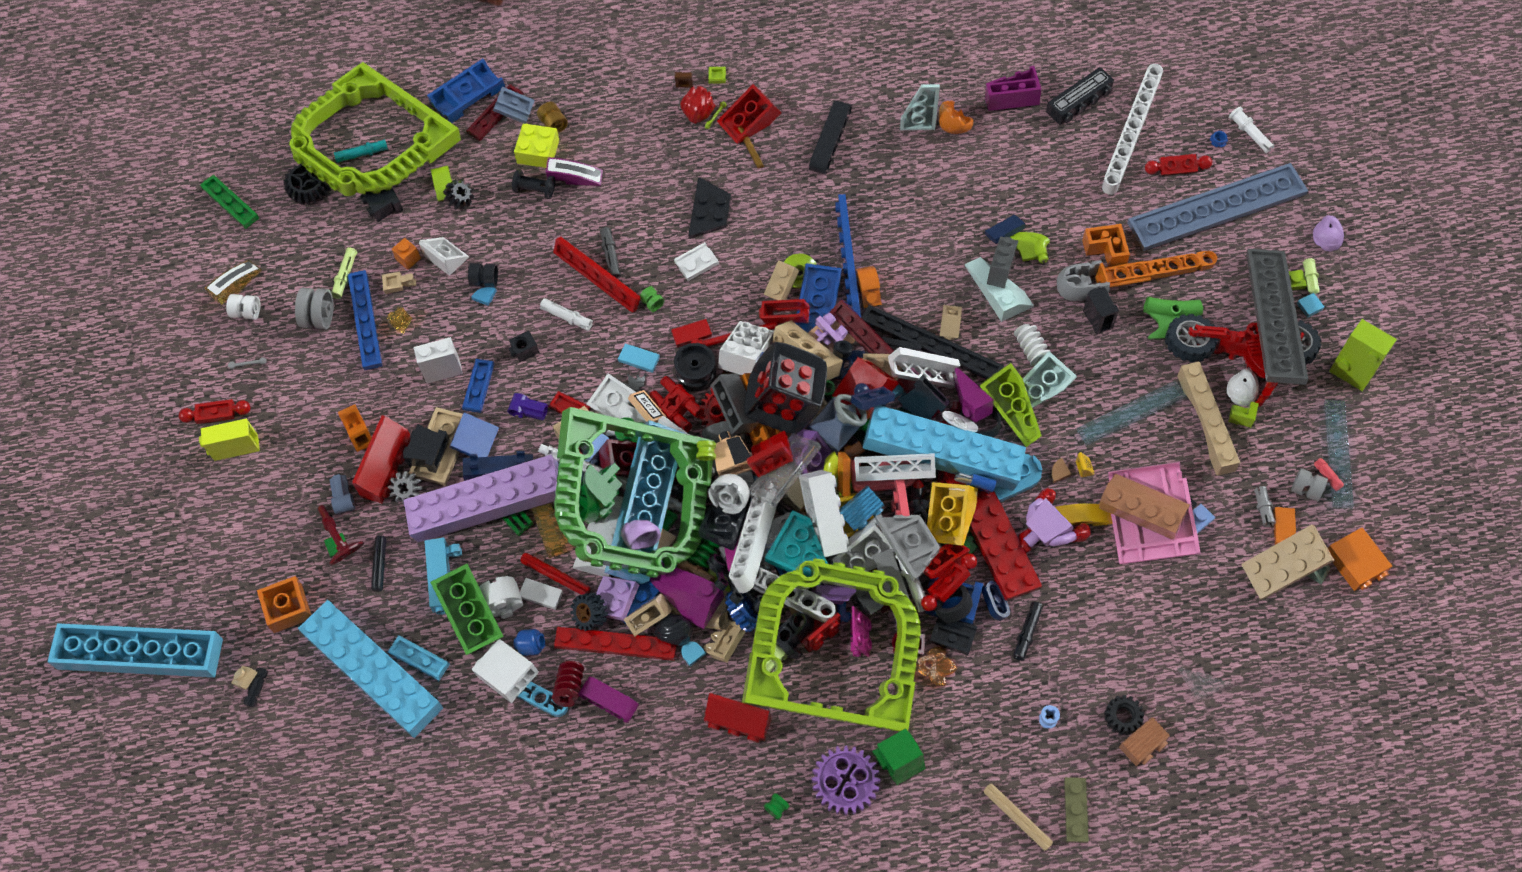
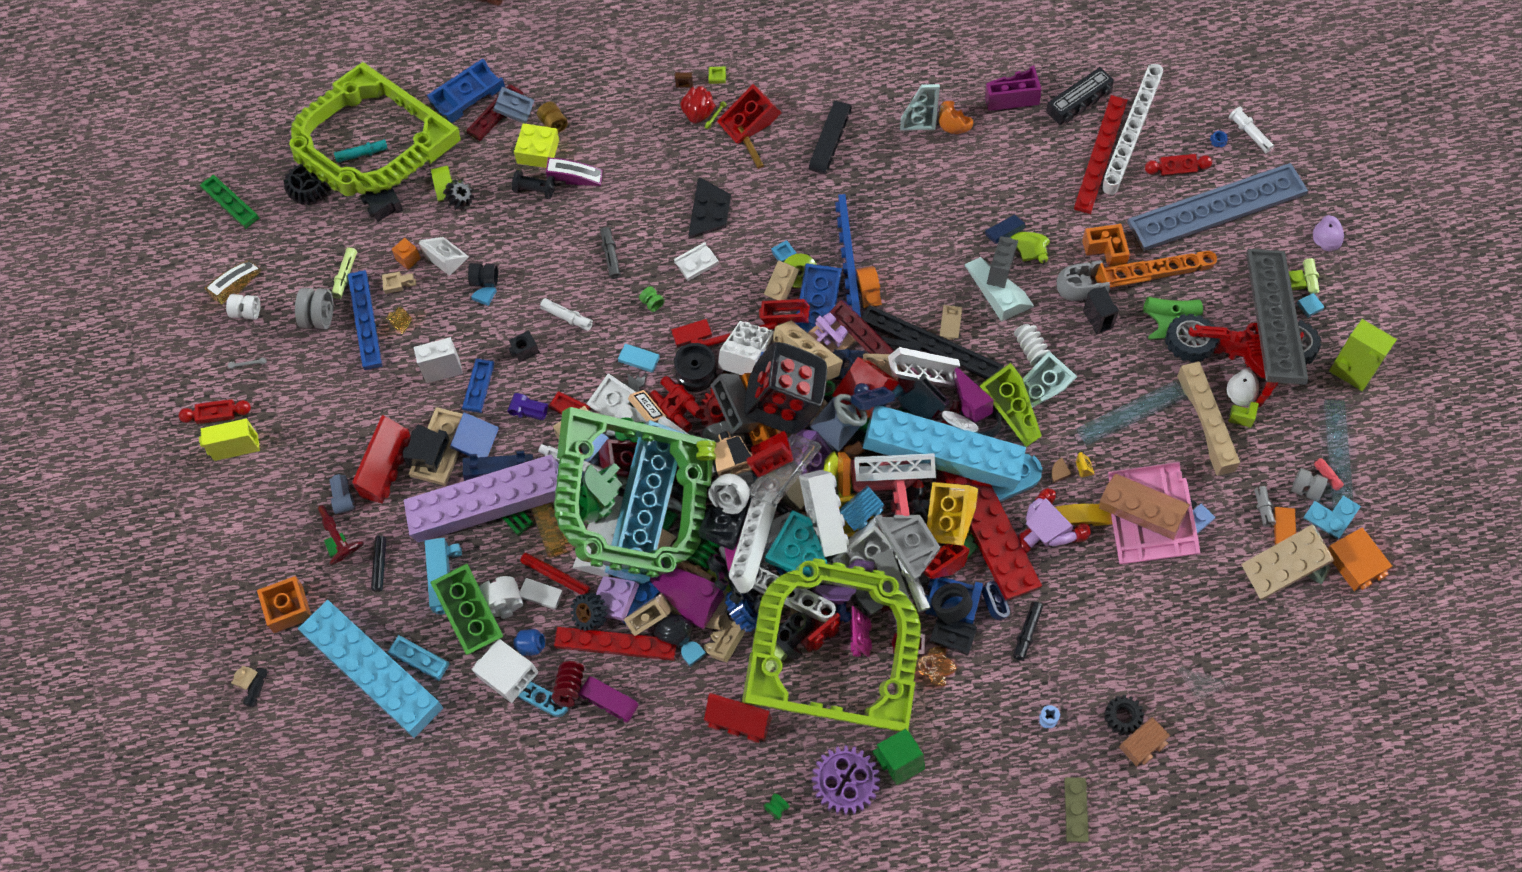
medium azure brick [48,623,223,678] -> none
orange brick [338,404,372,452] -> none
light grey gear [388,471,422,504] -> none
red plate [553,237,641,313] -> none
lavender hair [621,520,661,550] -> none
black tile [833,340,853,359] -> none
red plate [921,553,977,611] -> none
blue piece [954,473,996,493] -> none
tan axle [984,784,1053,851] -> none
none -> dark azure plate [771,240,797,262]
none -> medium lavender arm [847,559,875,572]
none -> red plate [1073,95,1128,214]
none -> medium azure plate [1303,496,1361,539]

